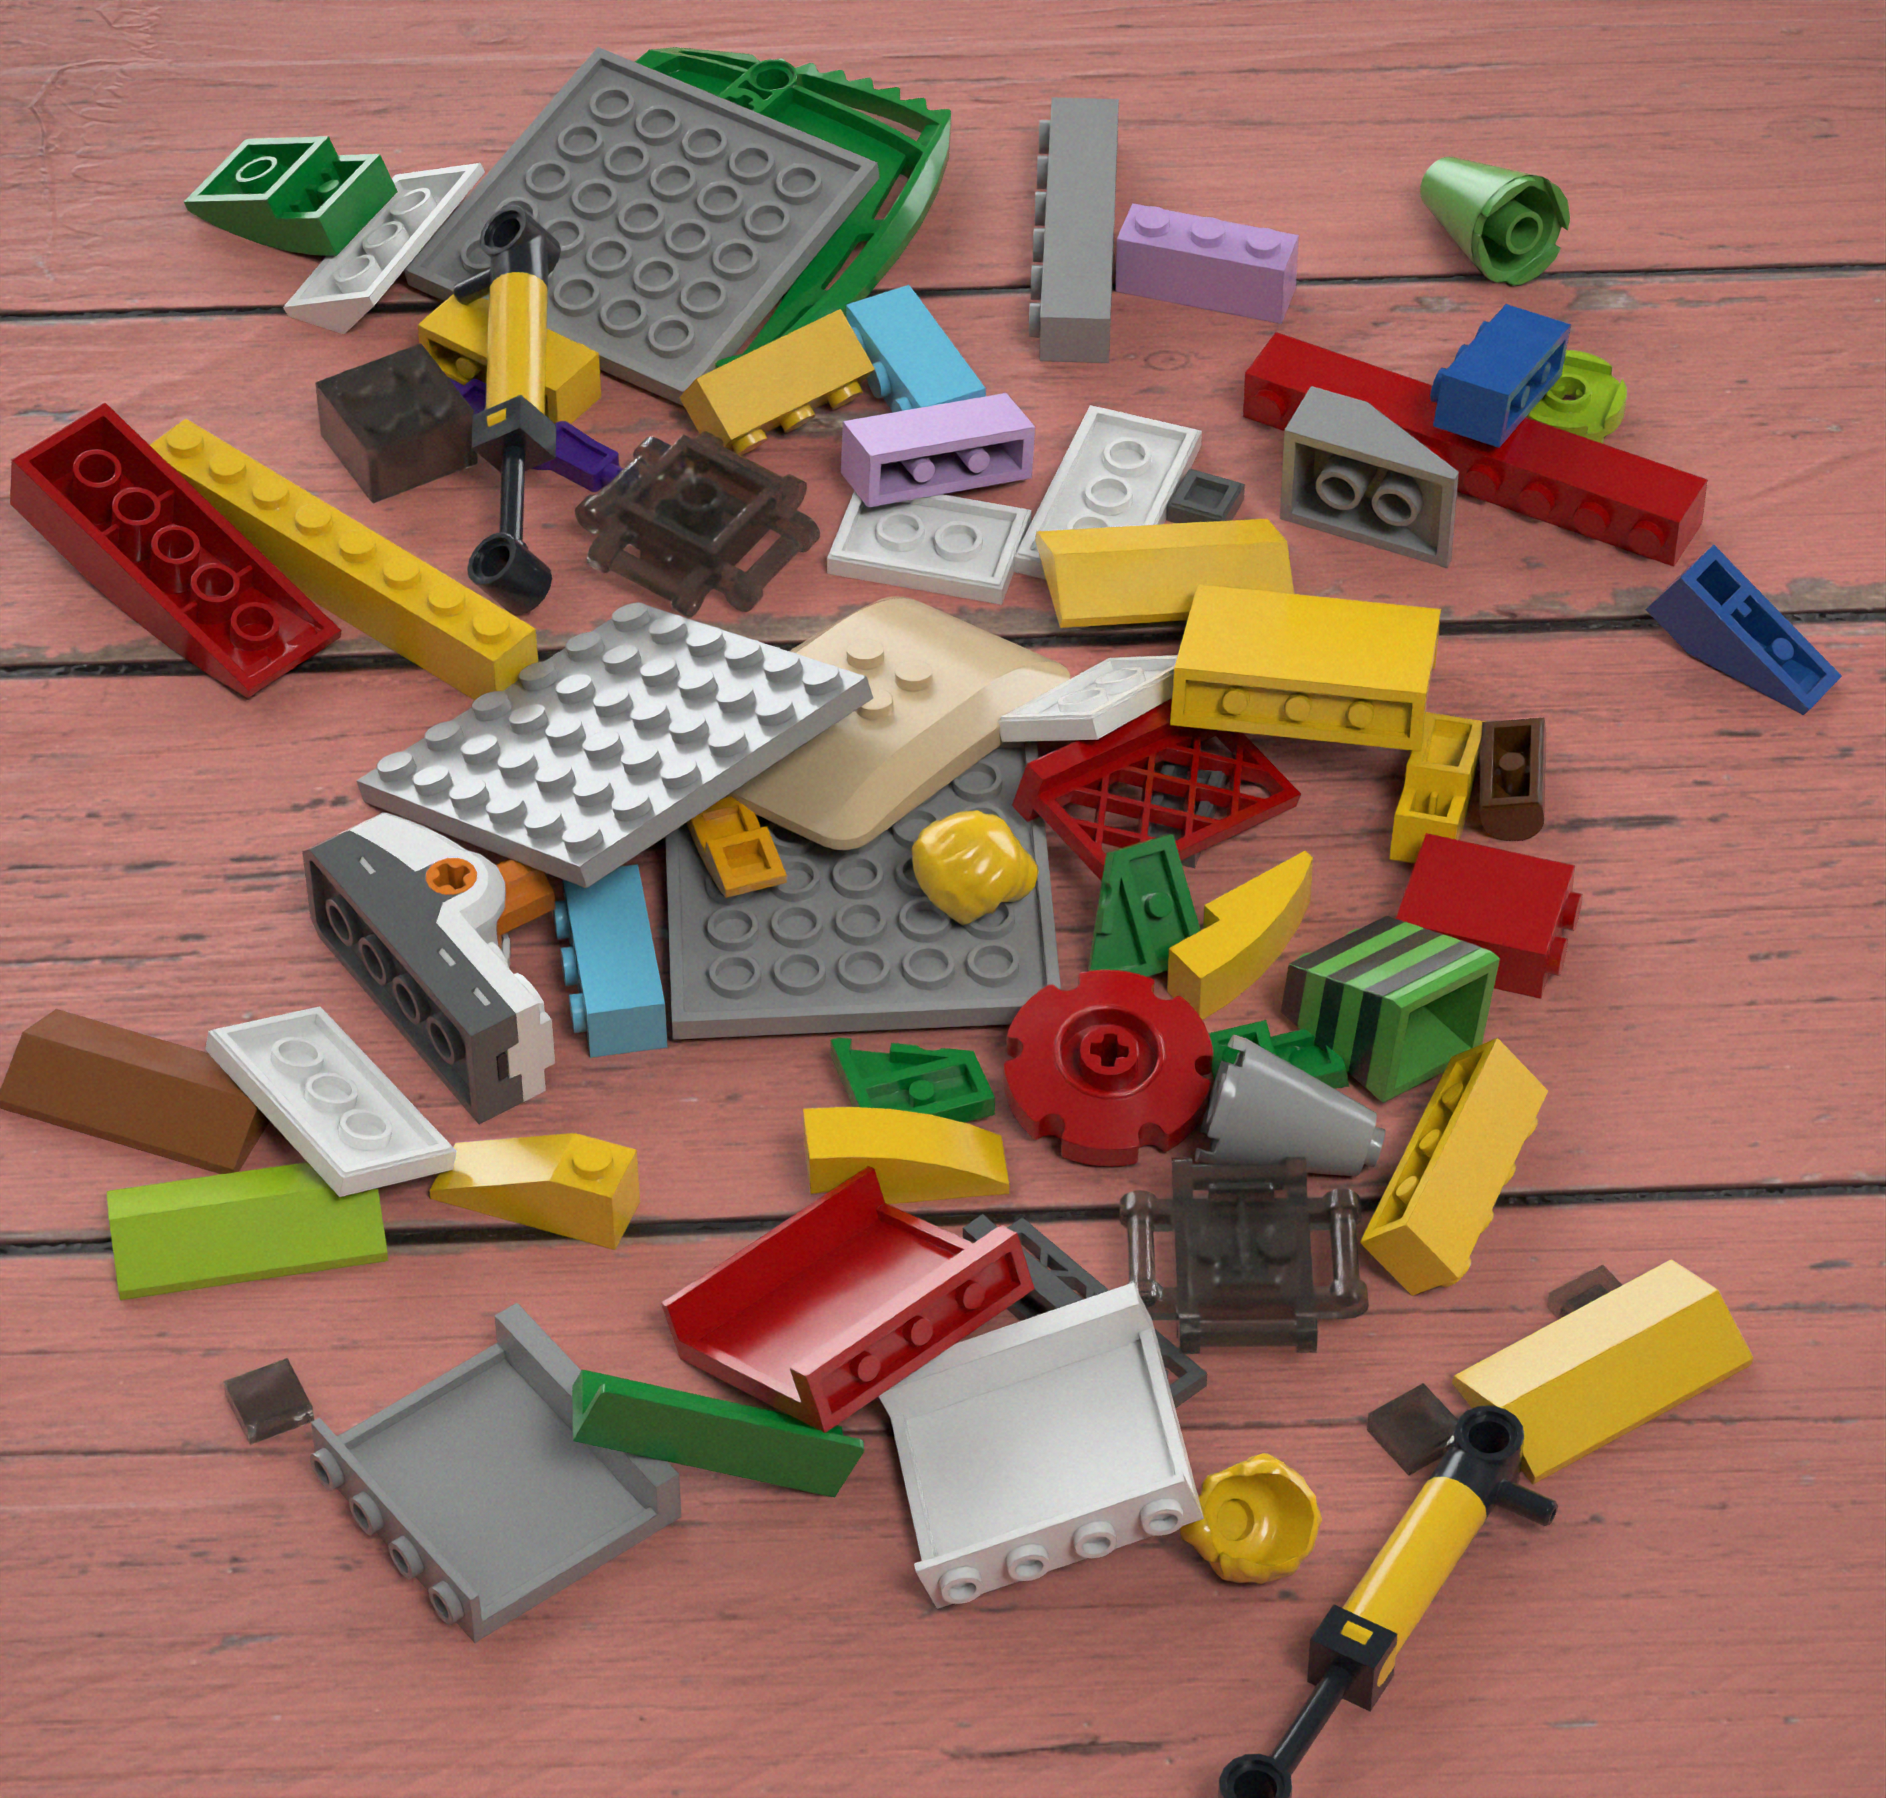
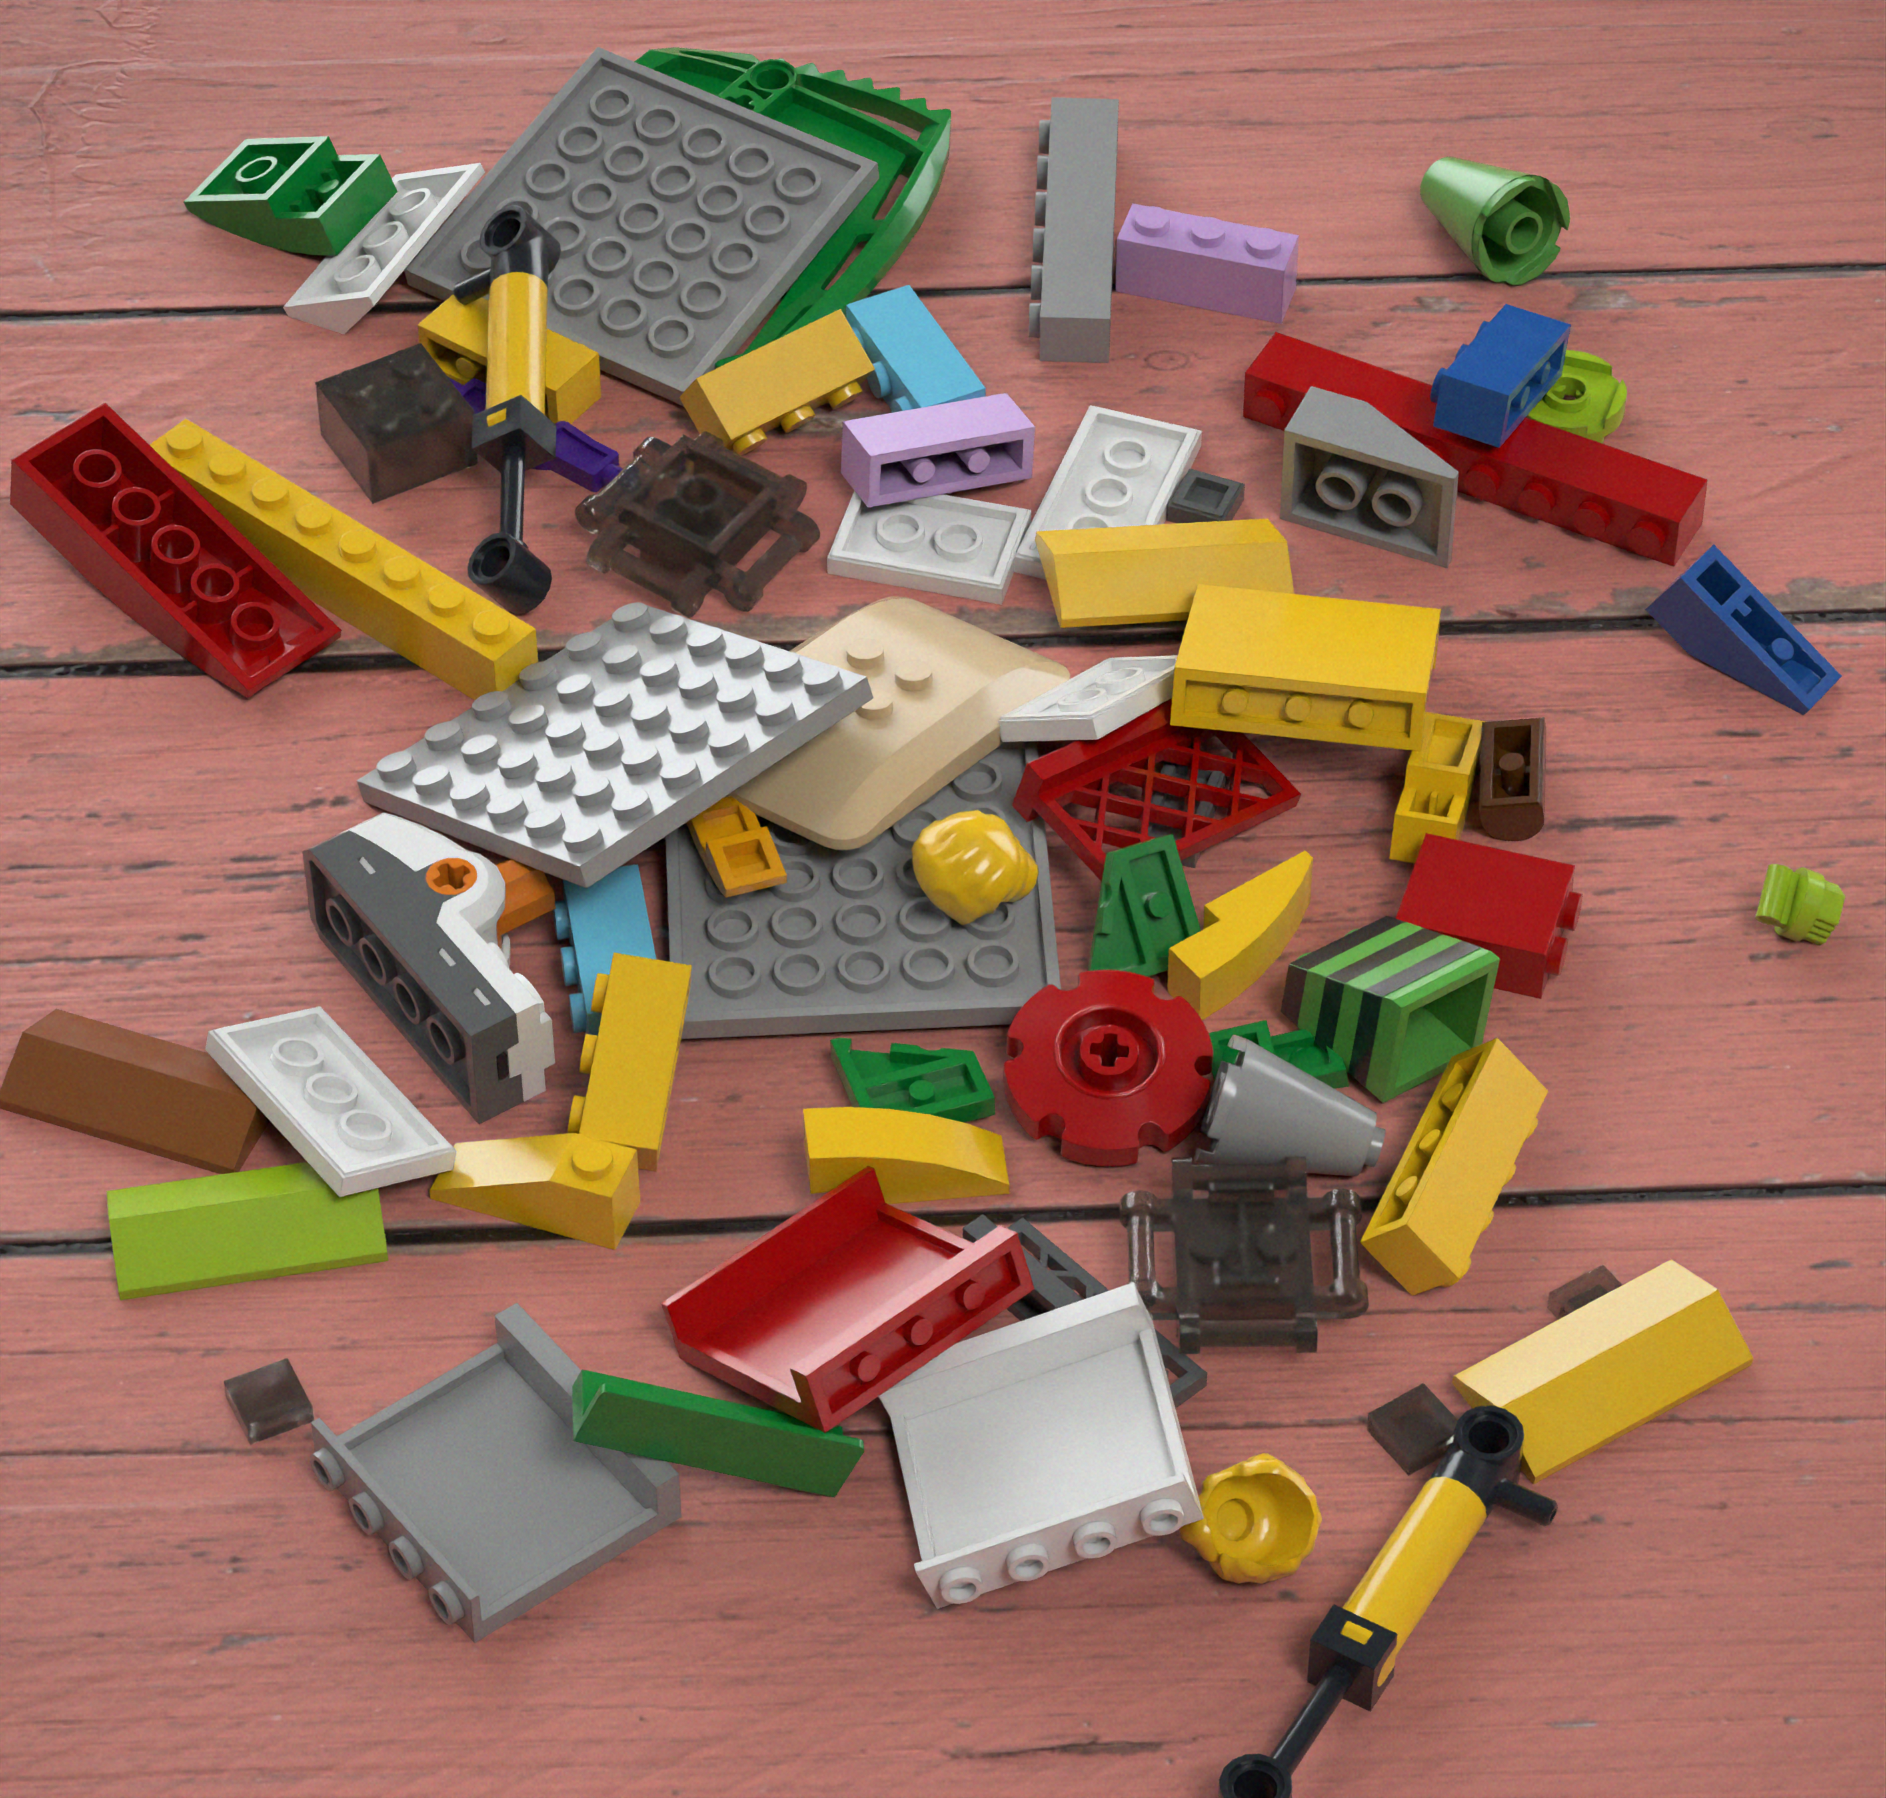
none -> yellow brick [568,952,692,1172]
none -> lime piece [1755,864,1845,945]

